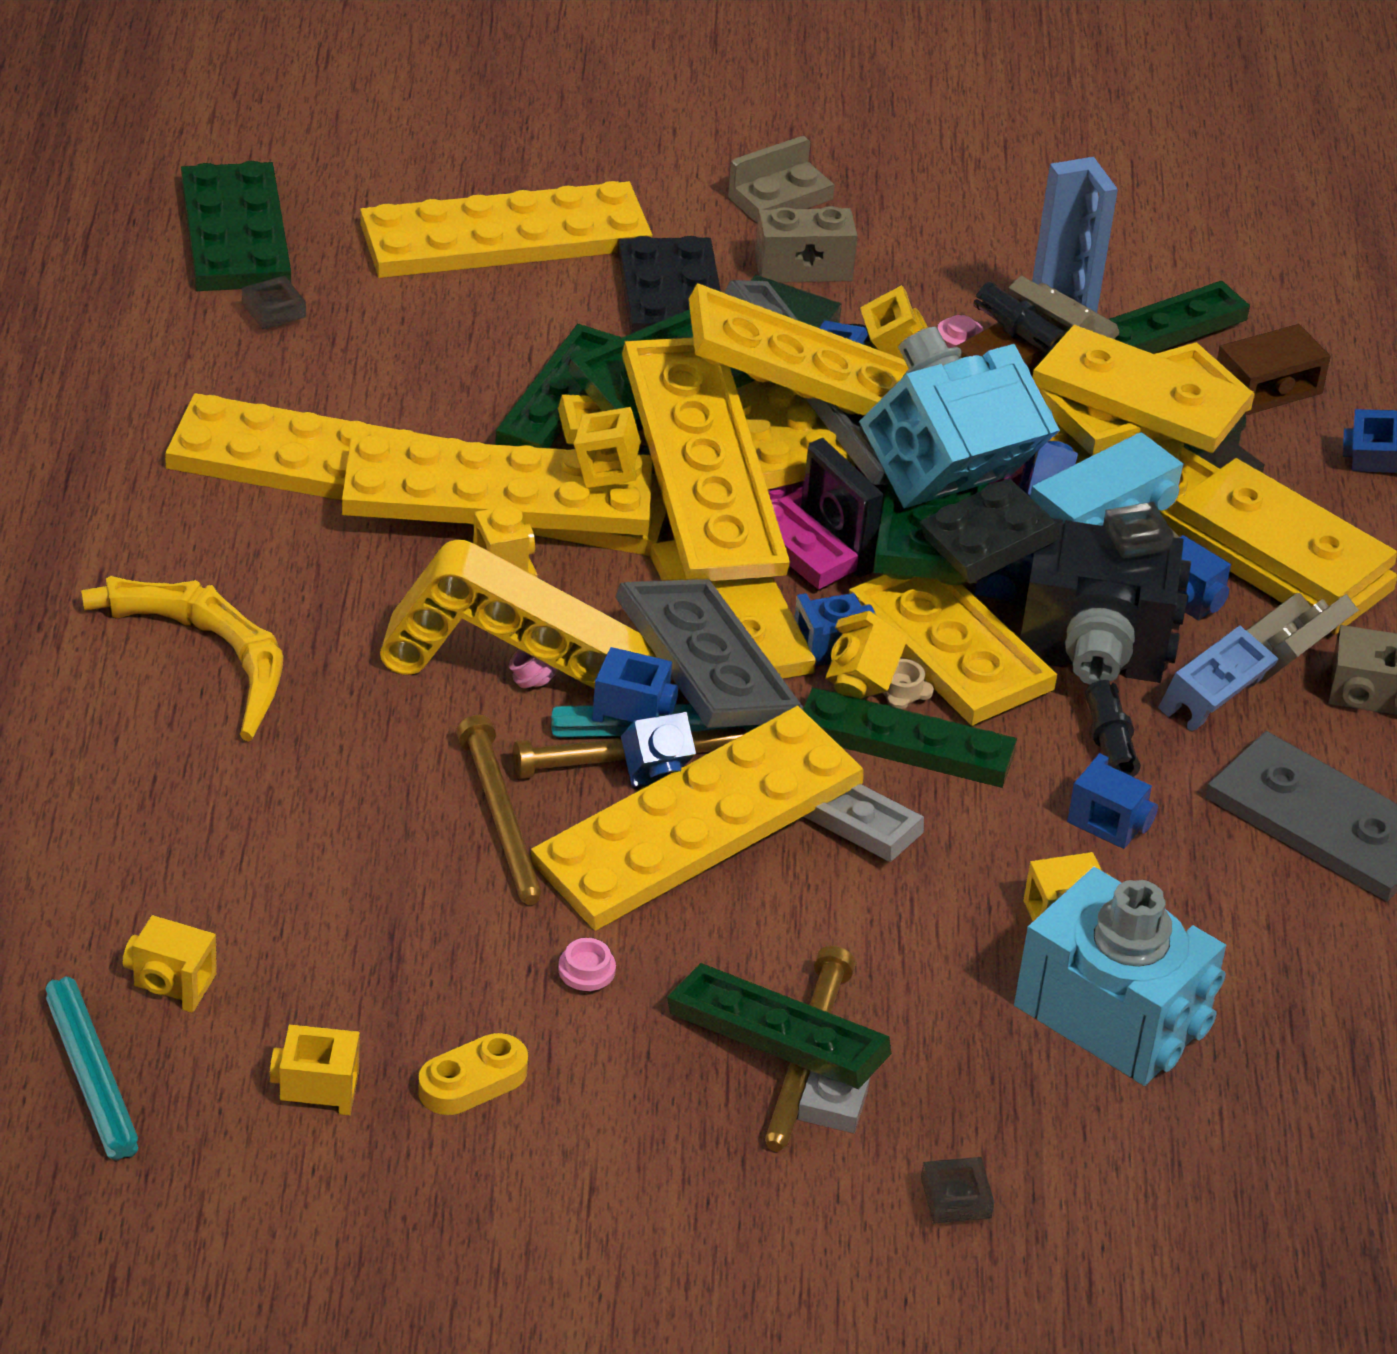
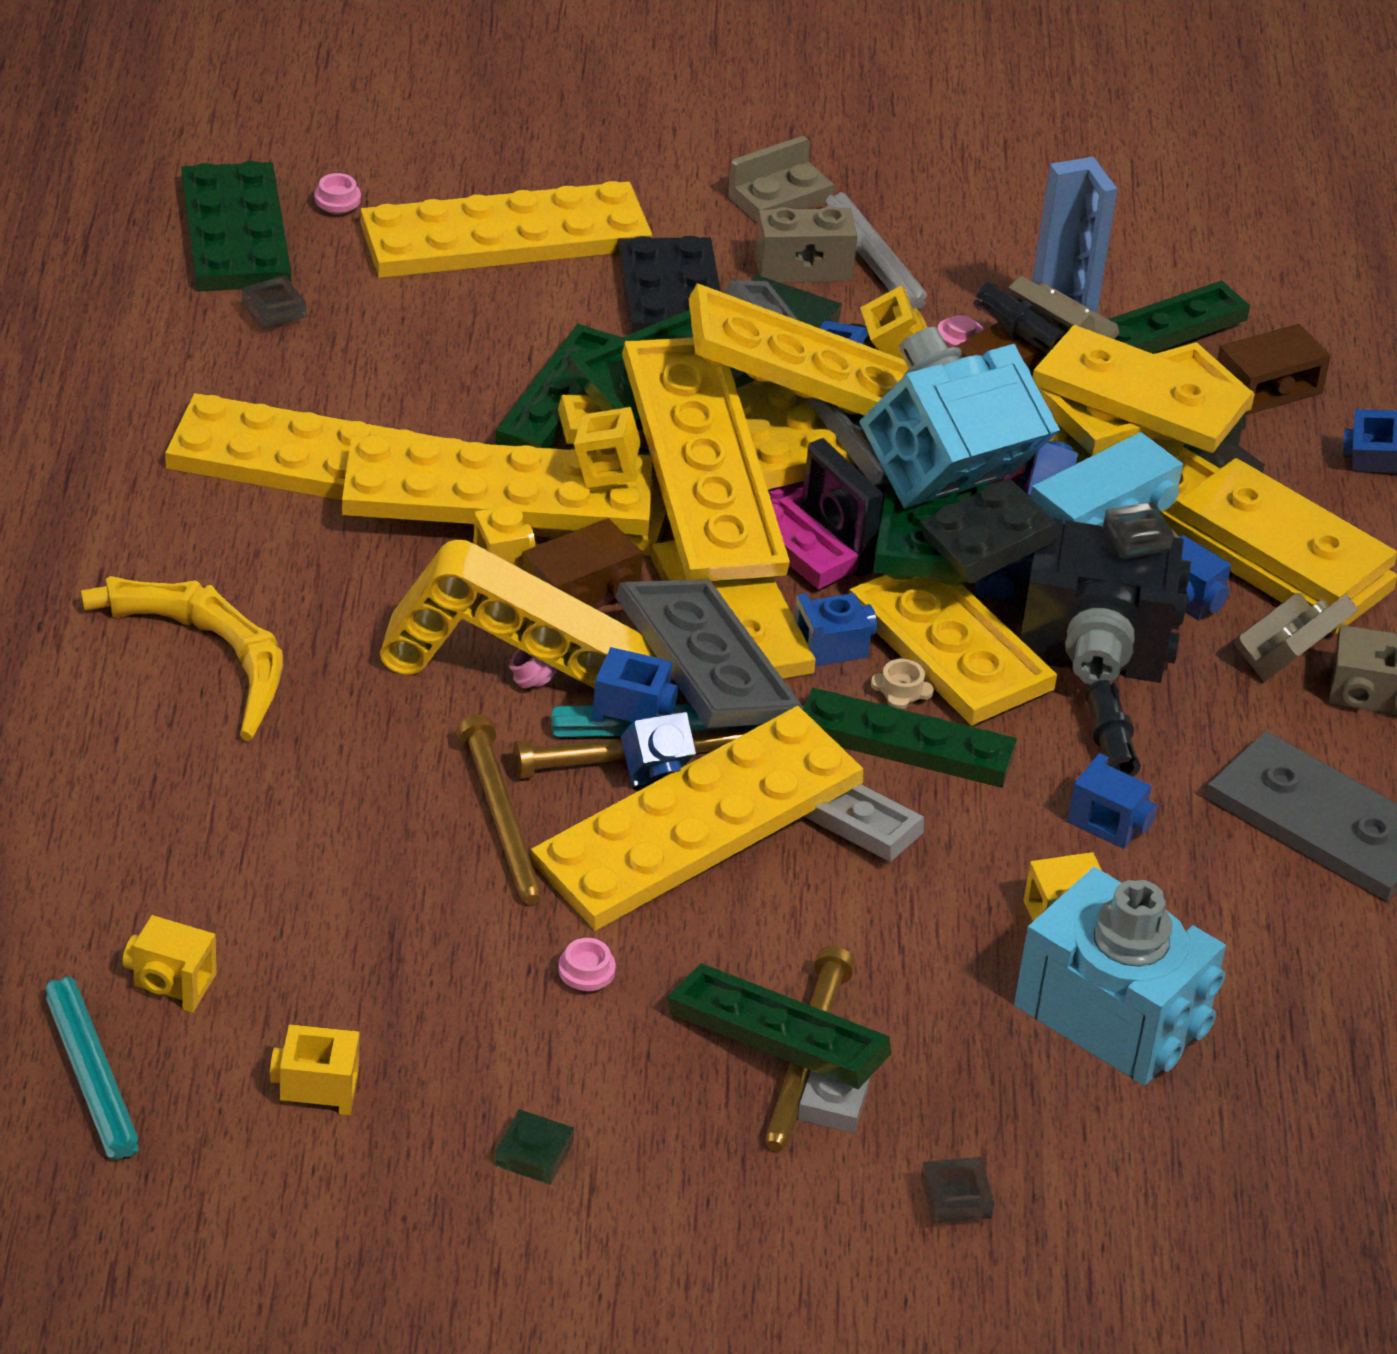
yellow plate [418,1033,528,1115] -> none
yellow brick [825,611,908,699] -> none
medium blue hinge [1158,625,1279,731] -> none
none -> bright pink plate [314,173,361,215]
none -> clear green plate [495,1109,574,1185]
none -> reddish brown brick [522,518,643,609]
none -> light grey axle [826,192,927,310]

